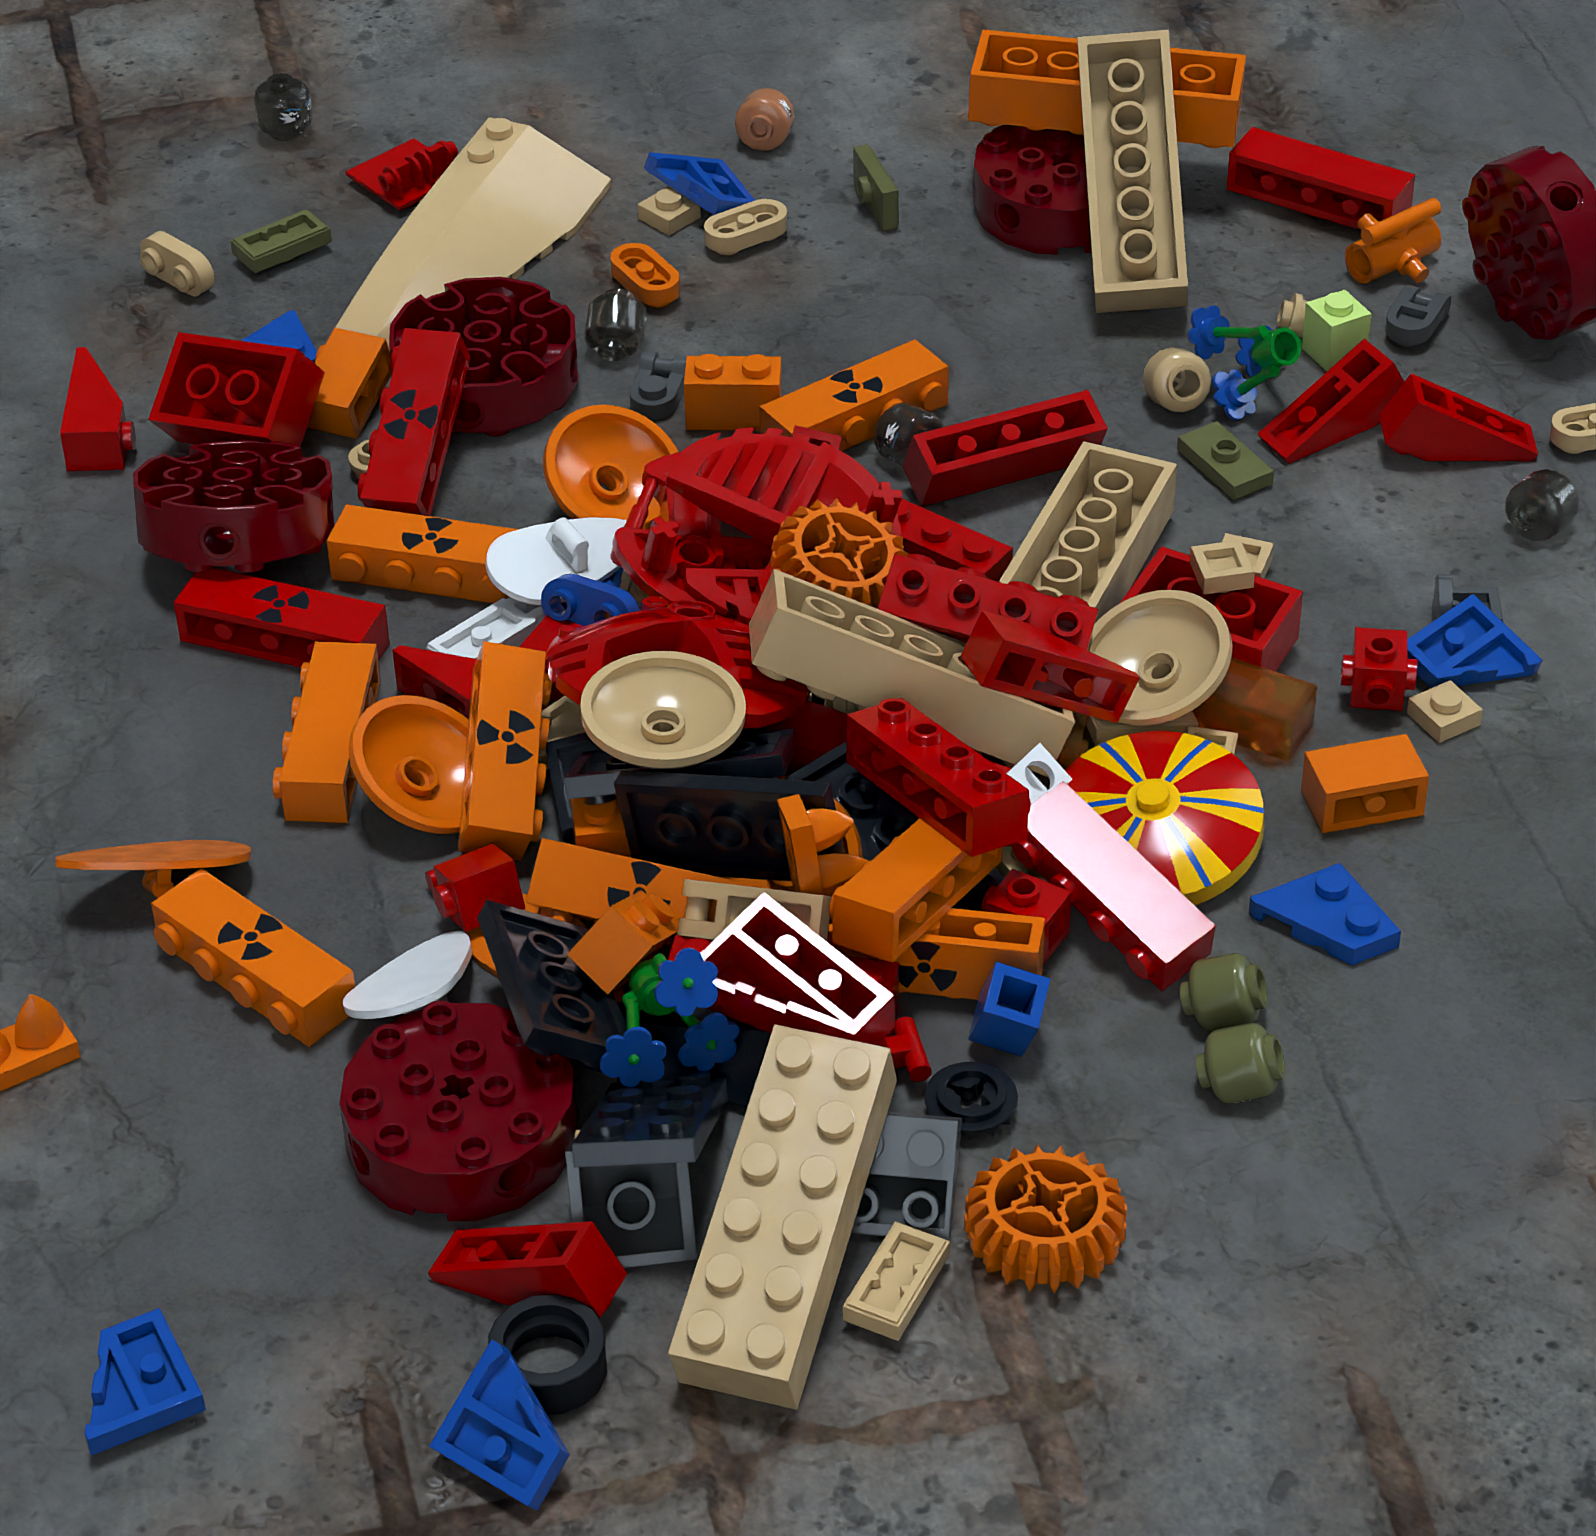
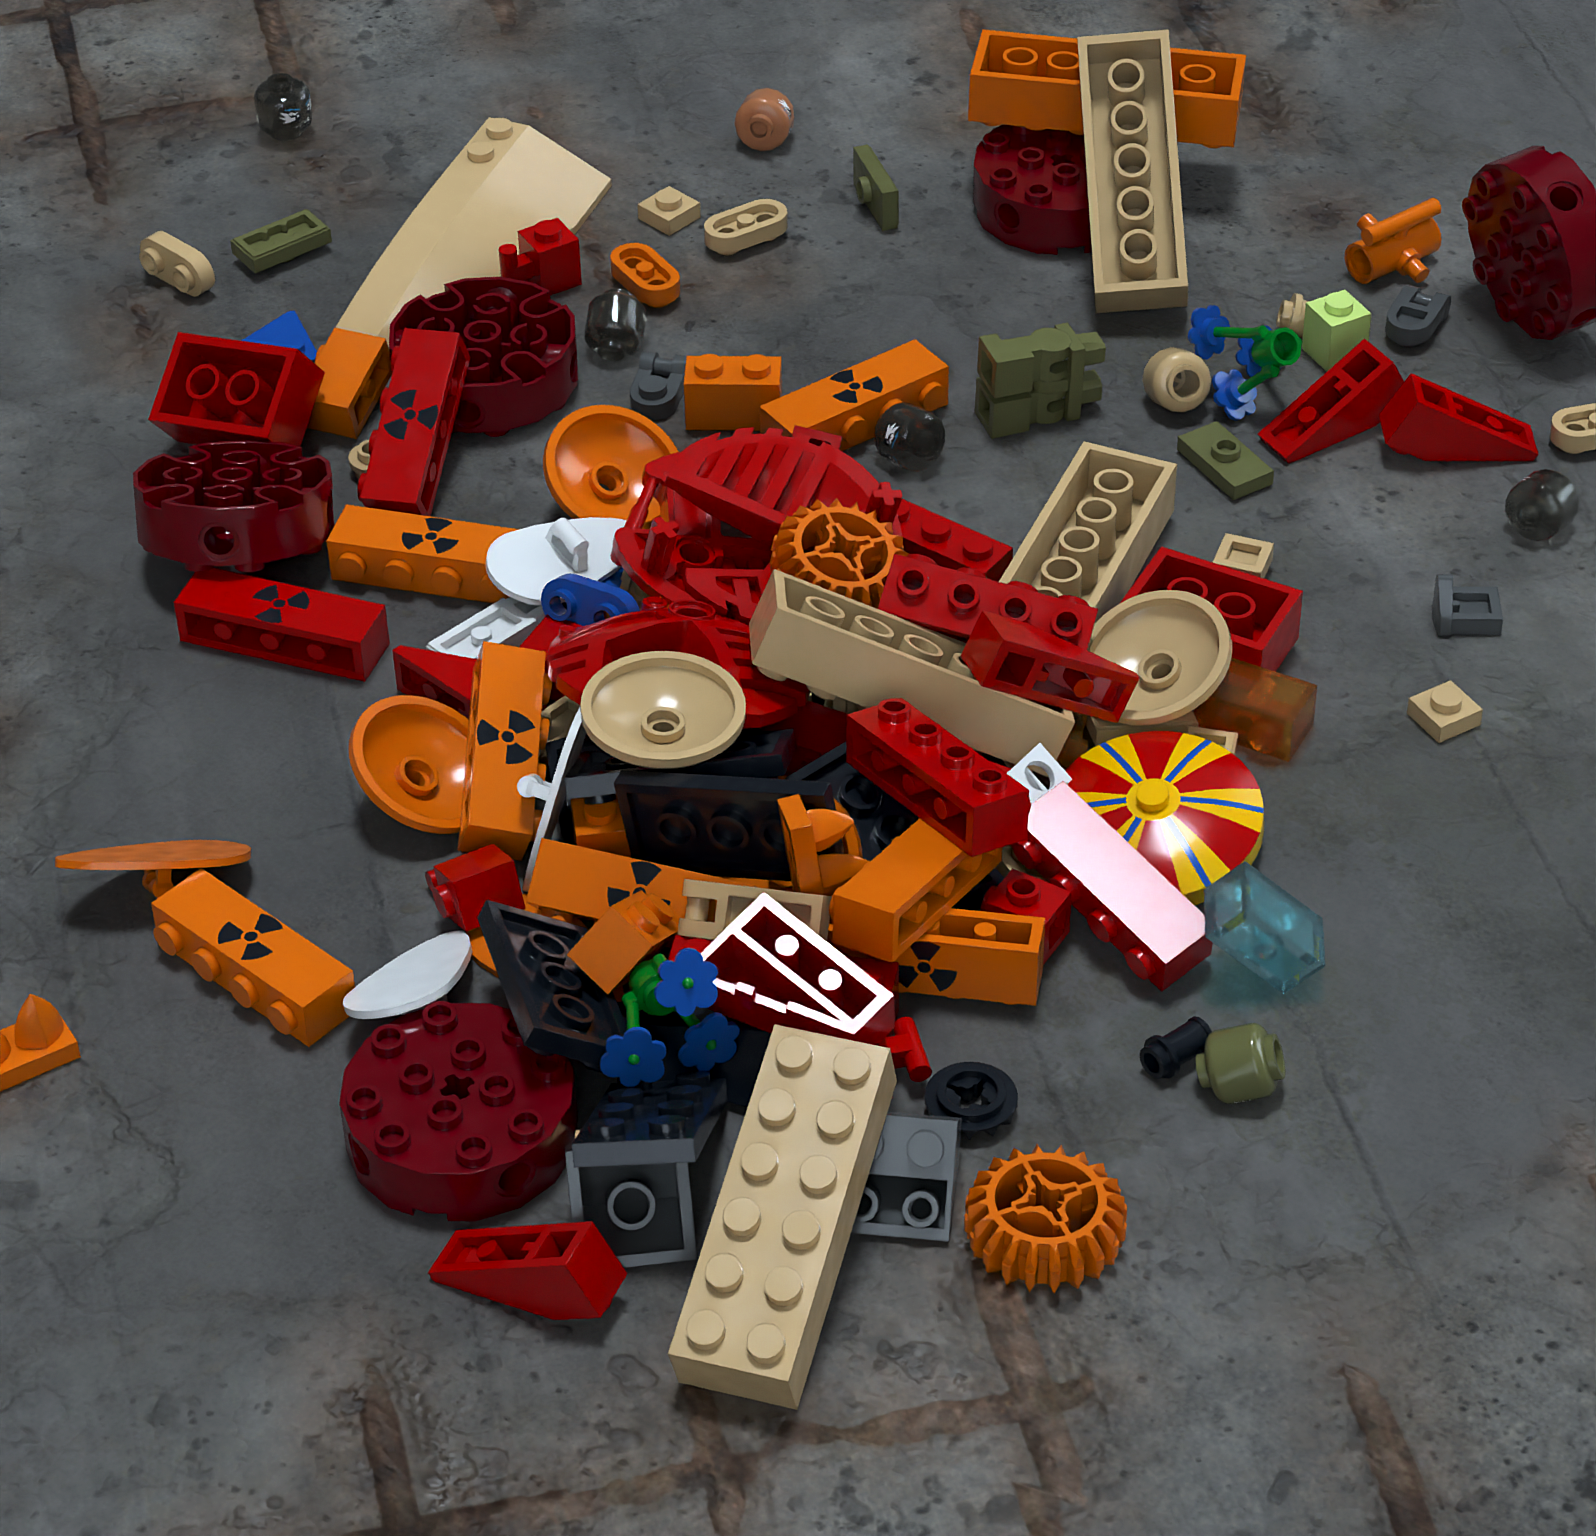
red slope [60,347,136,471] -> none
blue wing [84,1308,206,1456] -> none
orange brick [273,642,381,823] -> none
red hinge [345,138,458,211] -> none
blue wing [429,1339,570,1511] -> none
black tyre [488,1294,607,1416] -> none
blue wing [644,152,755,215] -> none
tan plate [843,1221,950,1341] -> none
red brick [902,390,1108,507] -> none
blue brick [968,962,1051,1057] -> none
olive head [1180,953,1268,1032] -> none
tan plate [1190,540,1255,595] -> none
red brick [1227,127,1415,230] -> none
blue wing [1249,863,1401,965] -> none
orange brick [1301,734,1429,834] -> none
red brick [1341,627,1417,711] -> none
blue wing [1407,594,1543,688] -> none
none -> red brick [498,217,582,295]
none -> white shield [517,707,586,892]
none -> olive hips [974,322,1106,439]
none -> black pin [1140,1016,1212,1079]
none -> clear light blue brick [1204,861,1326,994]

